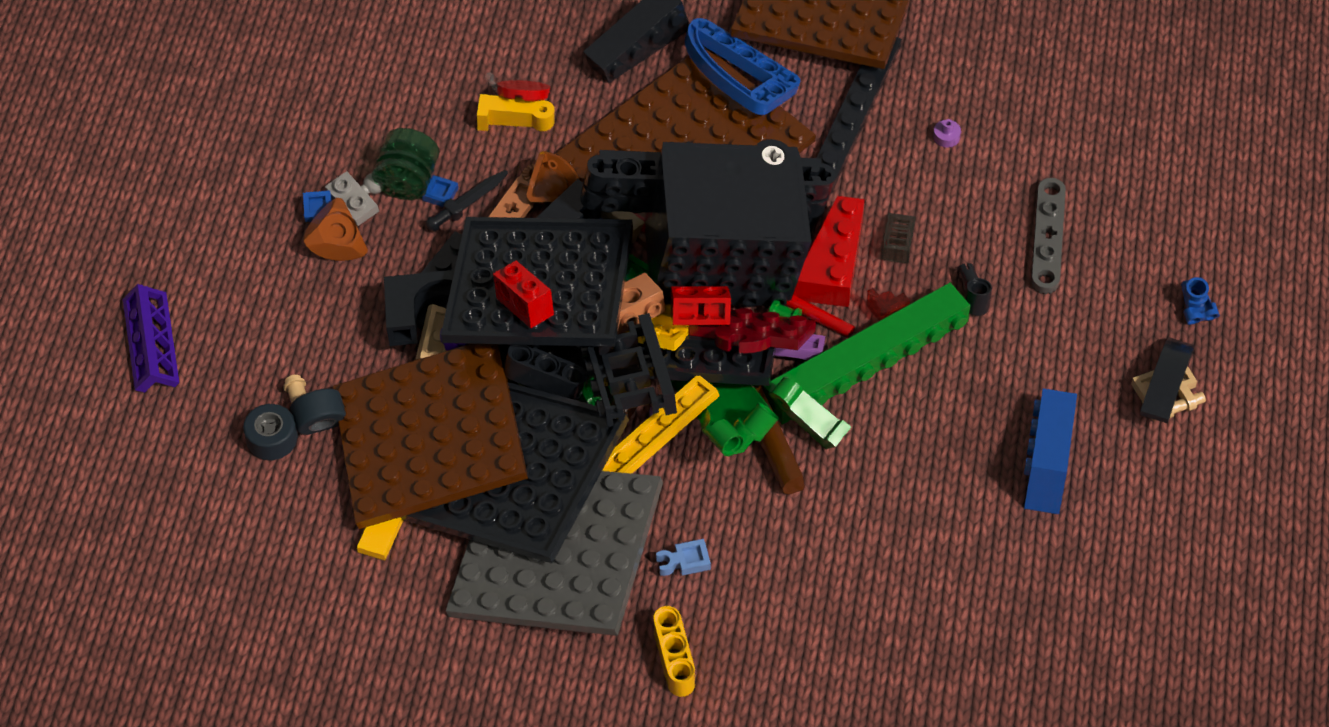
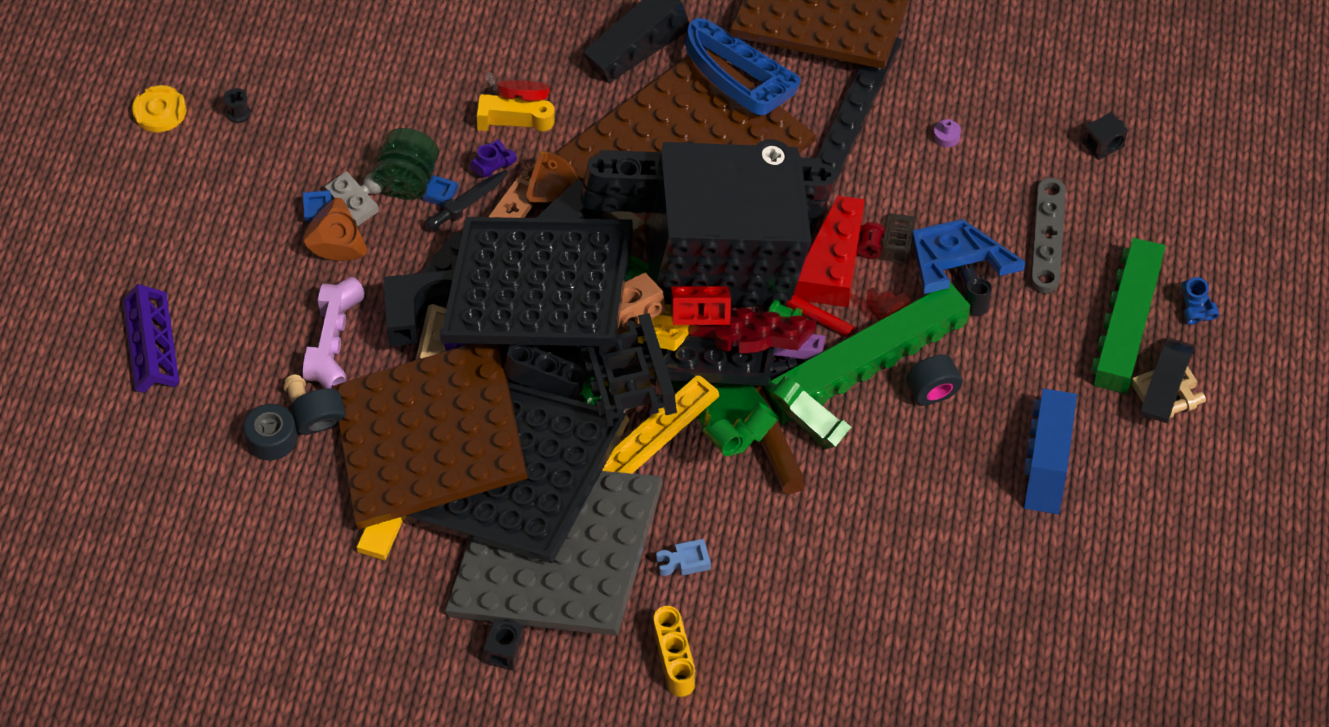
red brick [493,260,554,328] -> none
none -> yellow tile [132,85,187,133]
none -> black bush [224,88,251,124]
none -> lavender plate [303,277,364,389]
none -> dark purple plate [470,139,517,178]
none -> black brick [483,619,525,671]
none -> black pin [770,356,797,381]
none -> dark red bush [857,222,885,259]
none -> black wheel [906,355,963,406]
none -> blue wing [912,219,1025,294]
none -> black brick [1082,112,1128,160]
none -> green brick [1091,238,1166,394]

